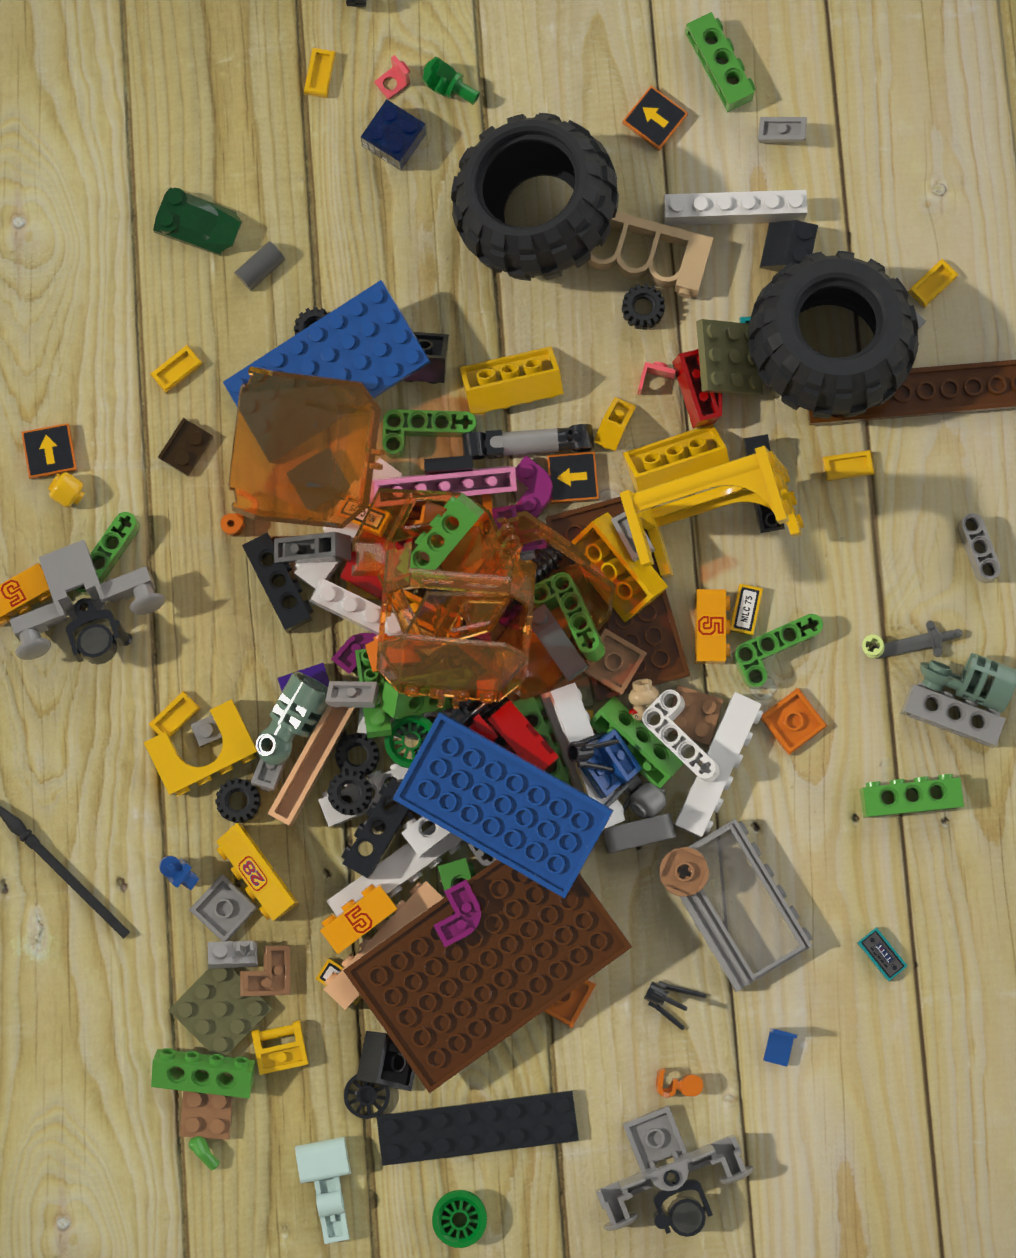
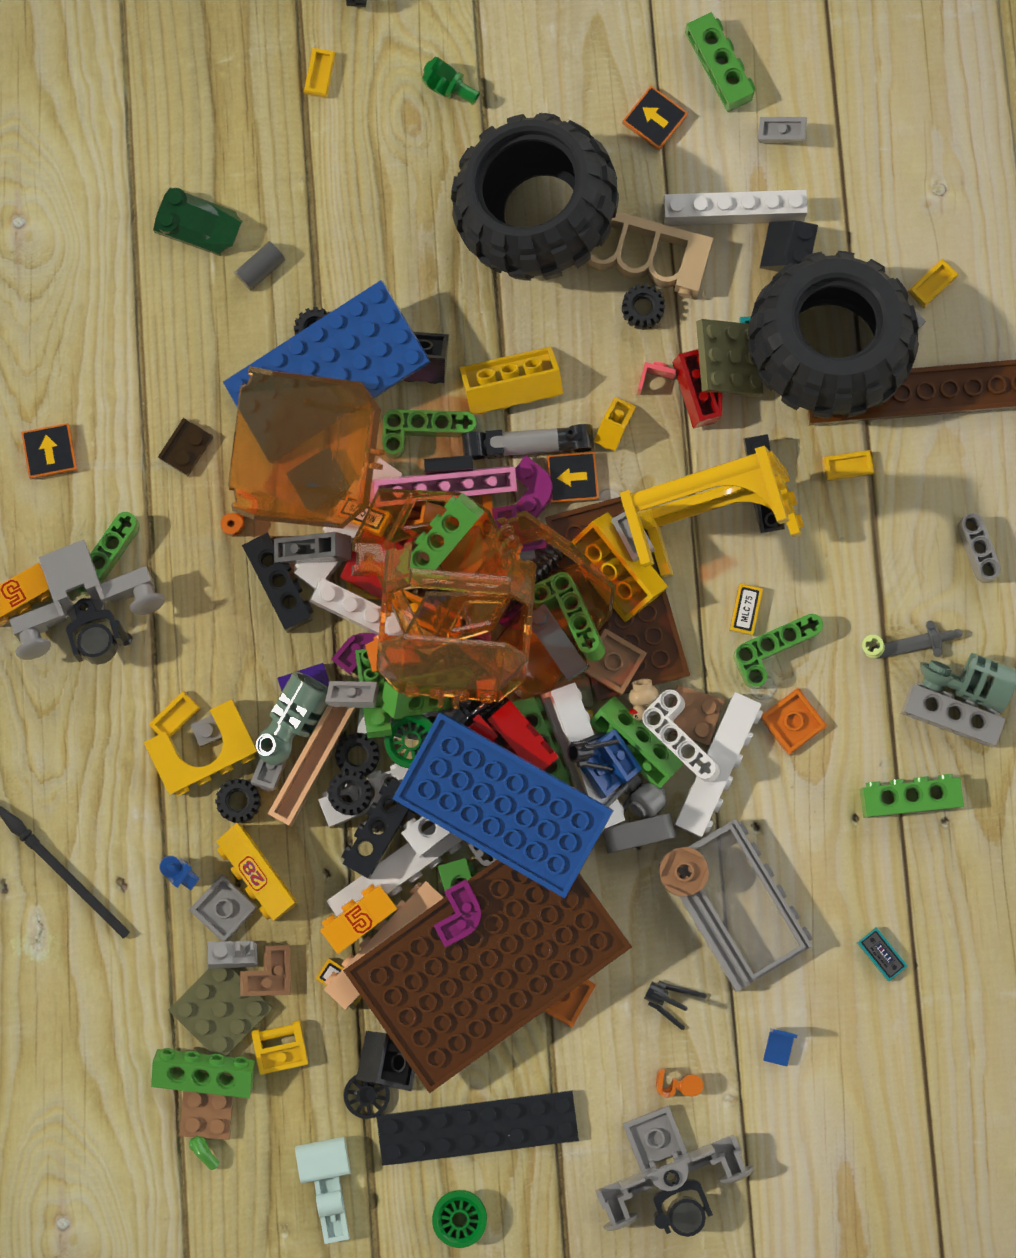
yellow head [48,472,85,508] -> none
yellow tile [150,345,203,393] -> none
clear blue brick [360,99,427,171] -> none
coral bracket [374,55,410,100] -> none
yellow slope [623,424,729,492] -> none
light orange brick [695,589,730,664] -> none

